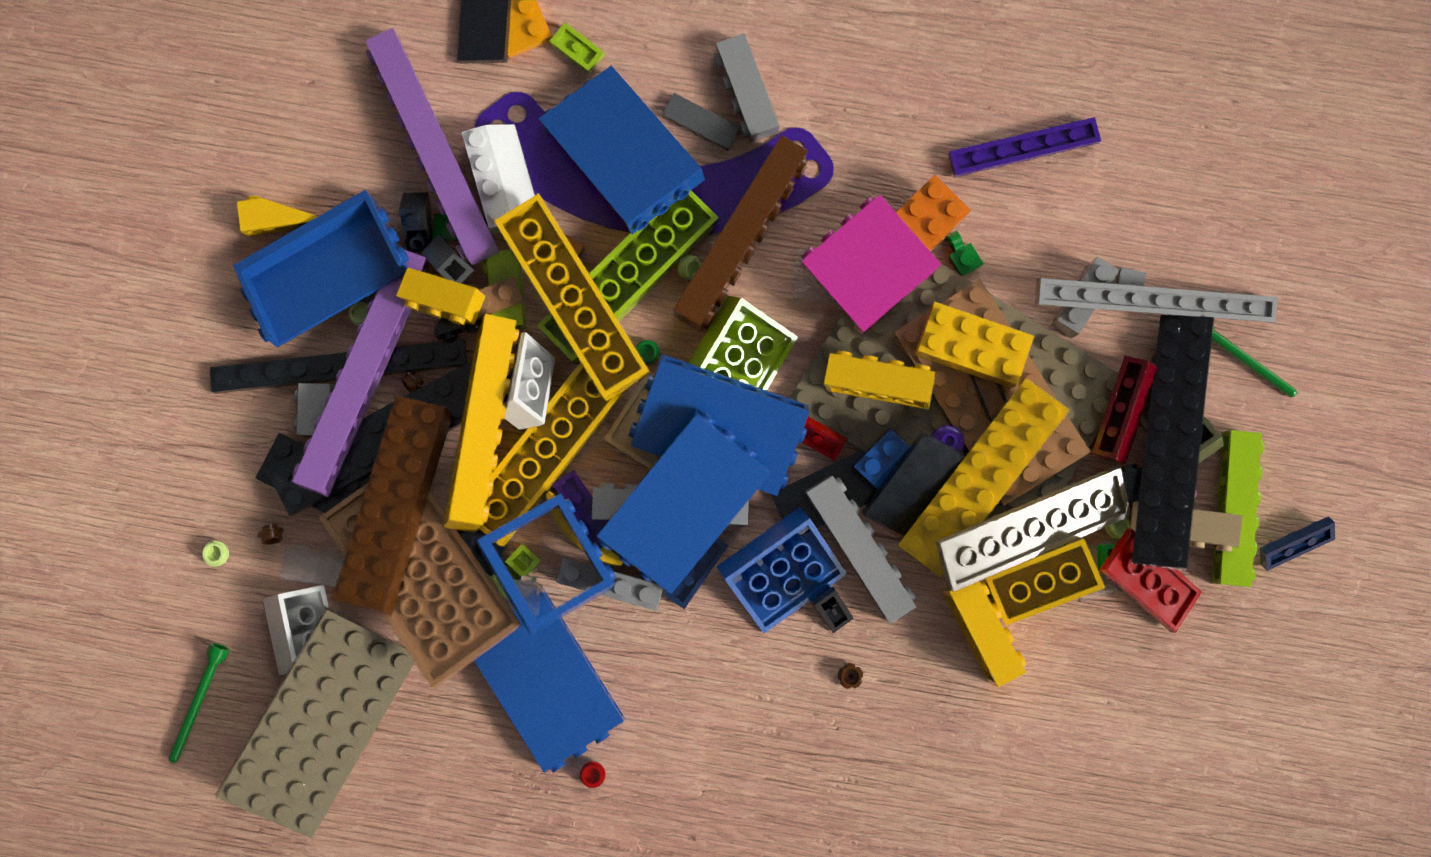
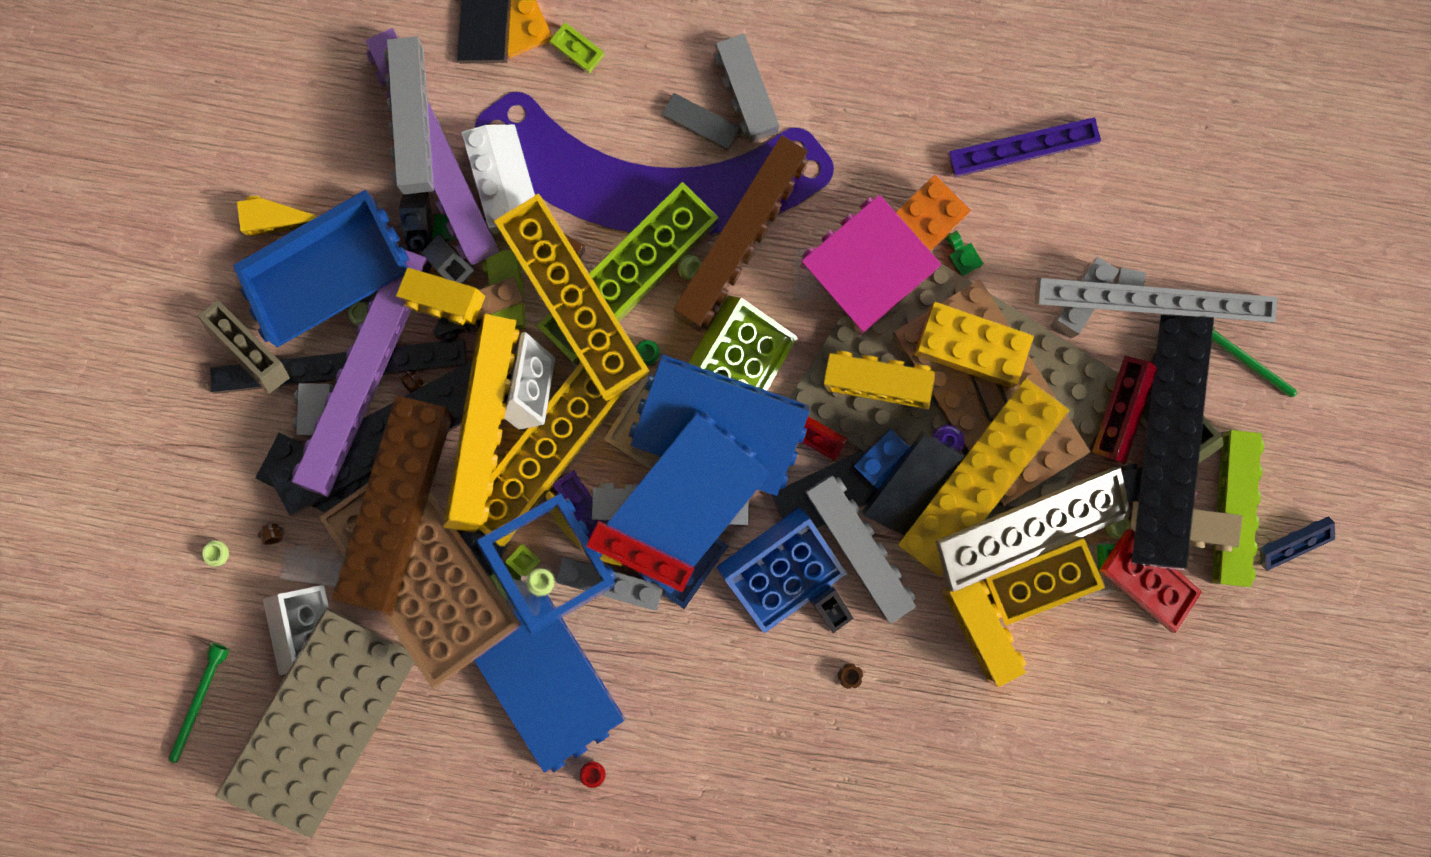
blue panel [539,65,705,235] -> none
none -> dark tan brick [197,300,290,394]
none -> light grey brick [384,36,434,194]
none -> yellowish green plate [527,569,554,596]
none -> red plate [586,521,694,592]

